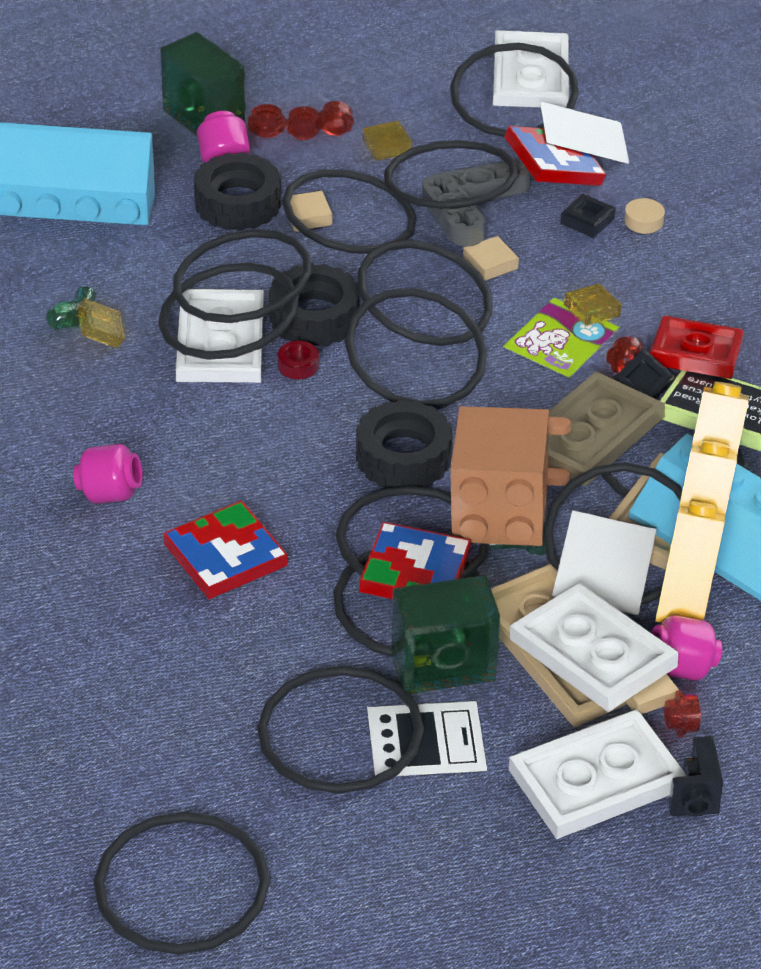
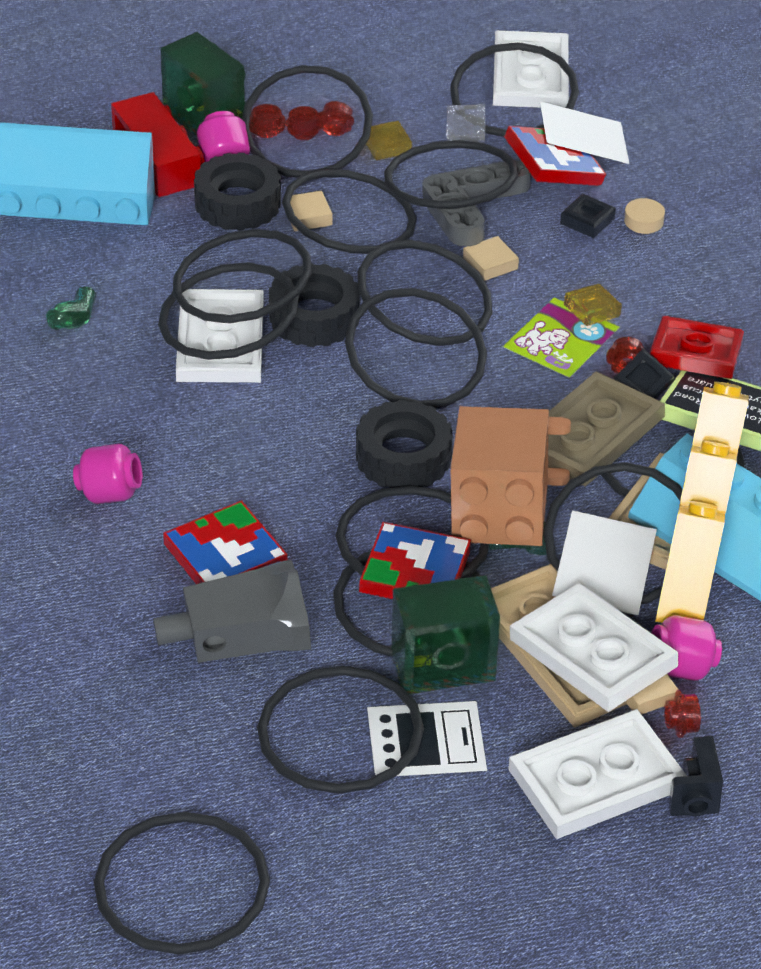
clear yellow tile [77,298,125,348] -> none
dark red tile [277,341,319,380] -> none
none -> red brick [111,92,205,198]
none -> dark grey piece [153,559,311,663]
none -> black piece [242,65,373,178]
none -> clear tile [446,104,486,142]

